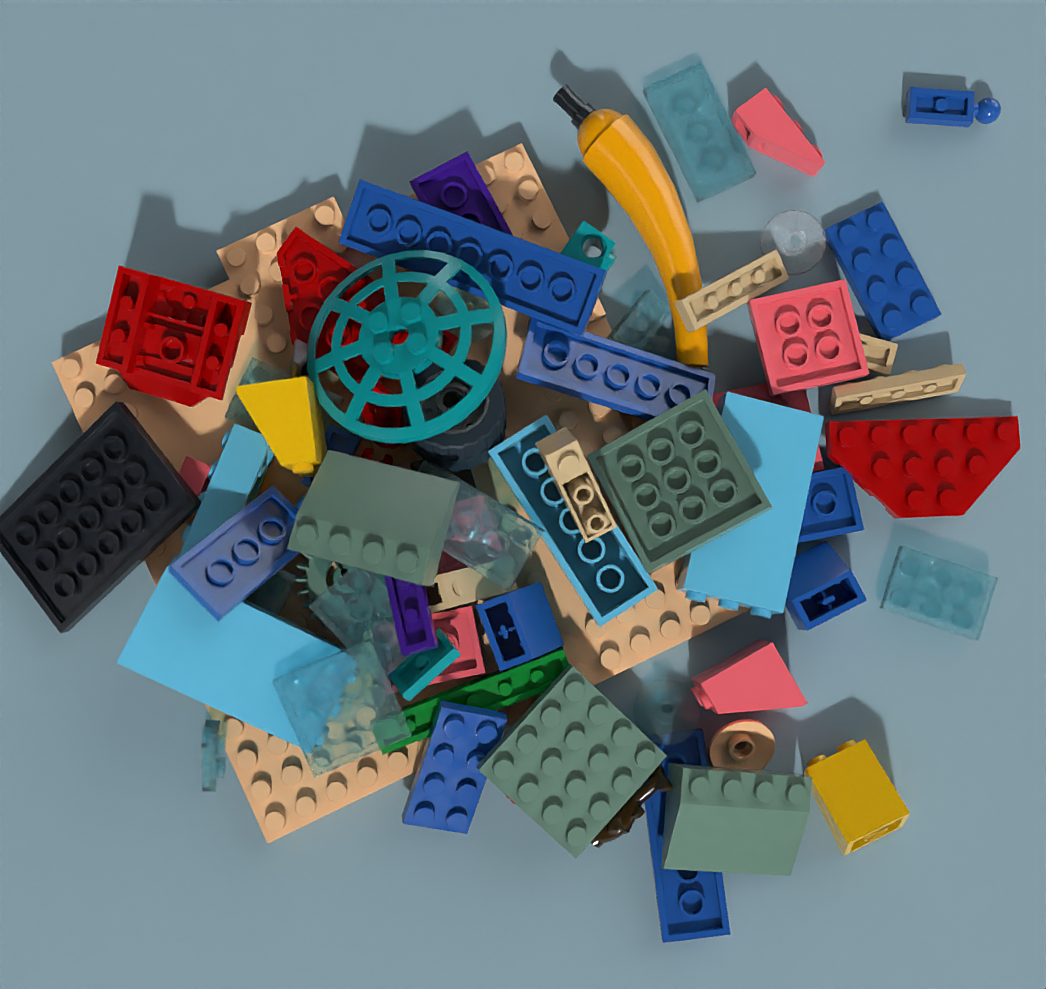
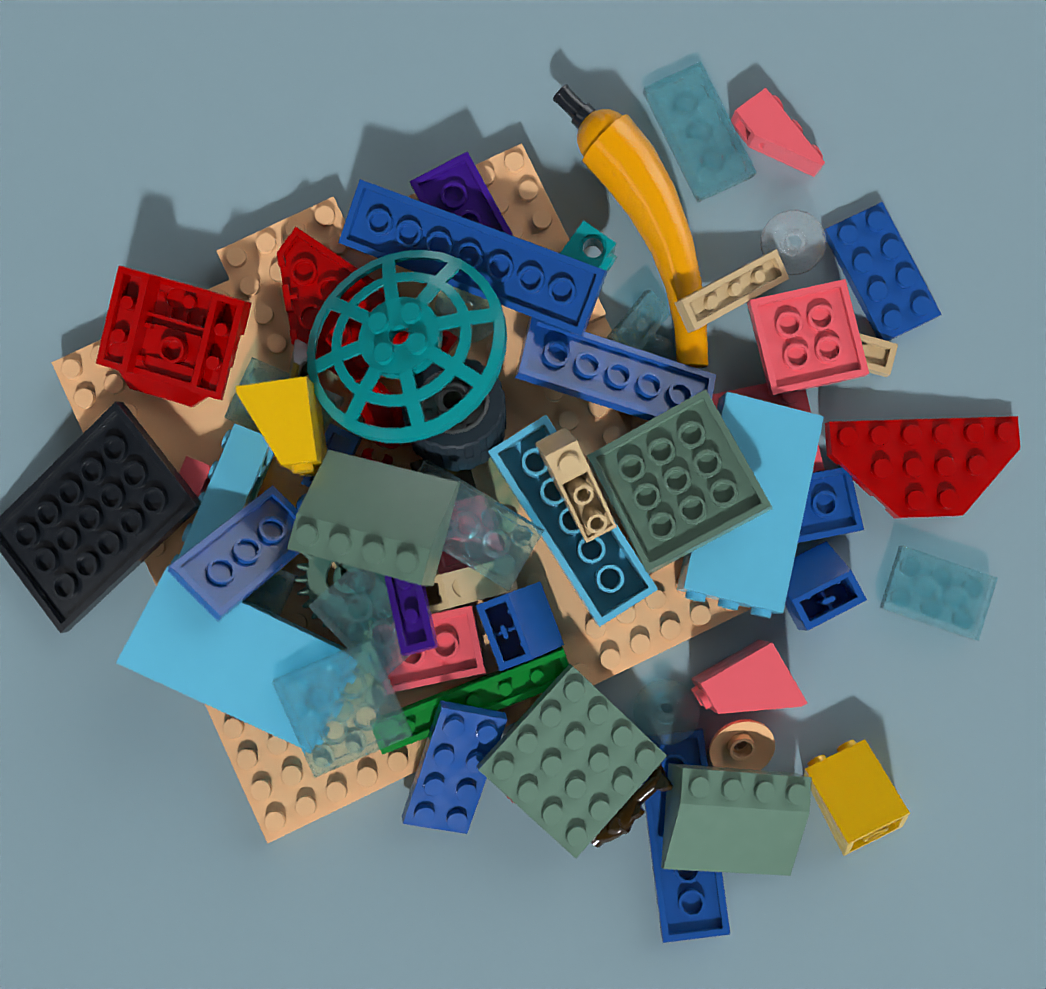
clear light blue plate [201,718,226,792] -> none
teal plate [388,628,461,701] -> none
tan plate [828,363,967,415] -> none
blue plate [905,87,1001,127] -> none

